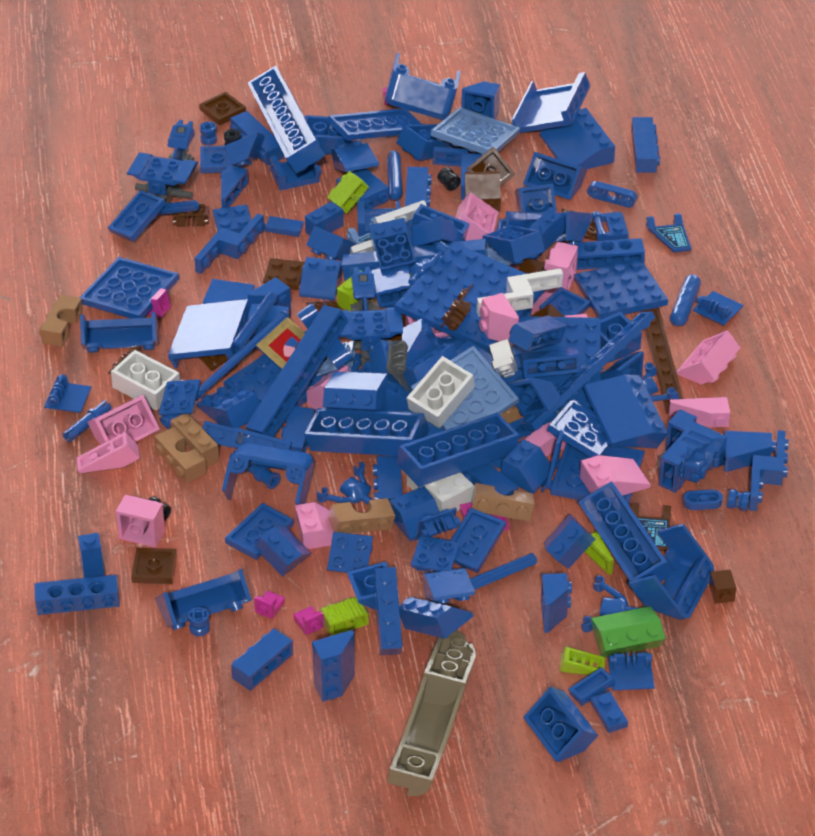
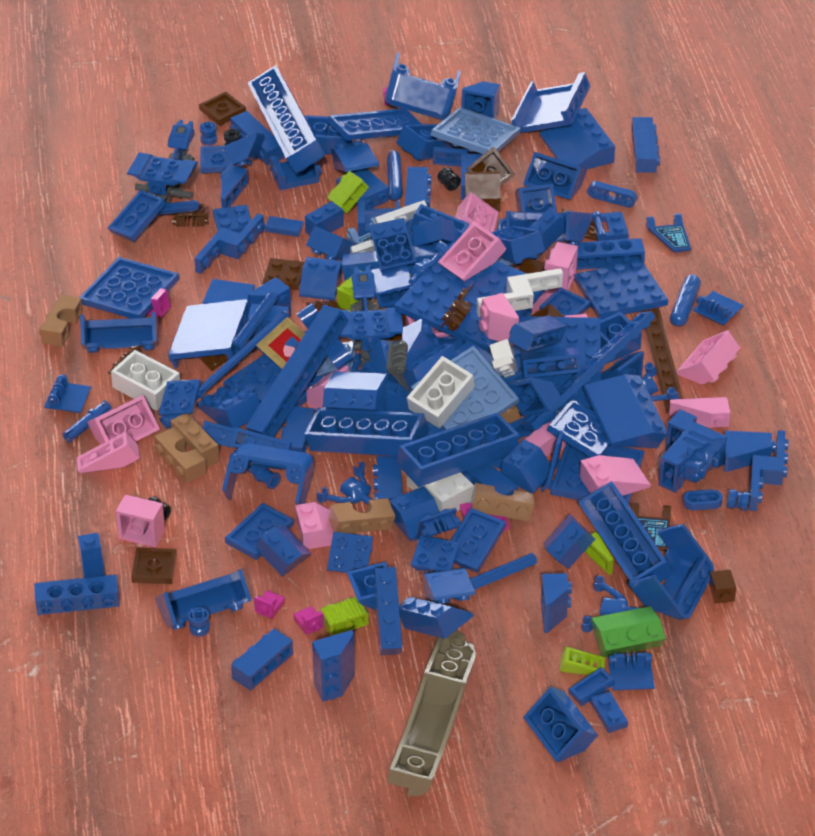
none -> bright pink slope [438,222,506,281]

